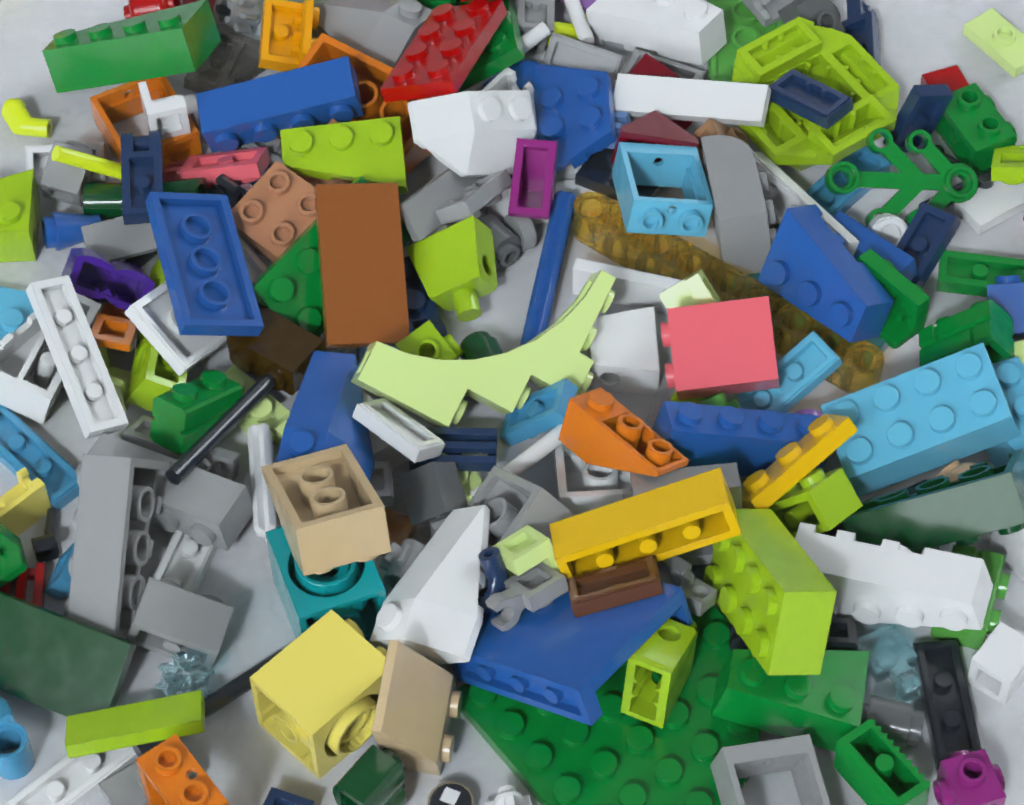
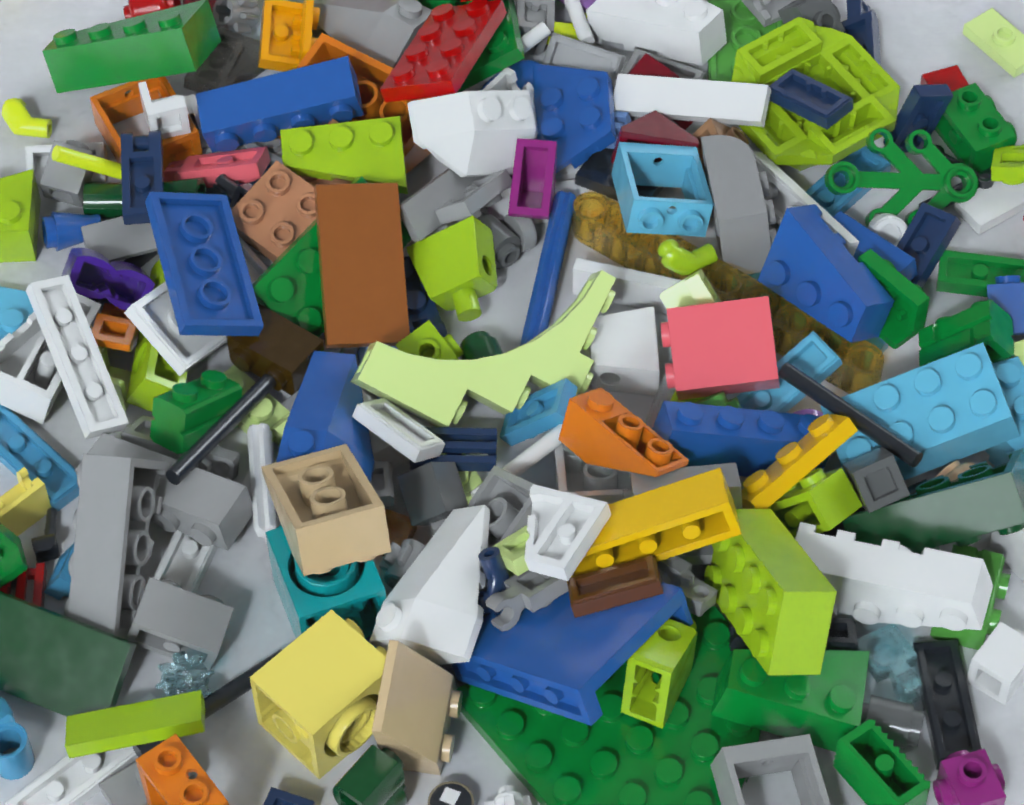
none -> white wing [524,484,612,581]
none -> lime arm [657,239,718,276]
none -> black bar [778,362,923,468]
none -> dark grey brick [842,447,910,513]

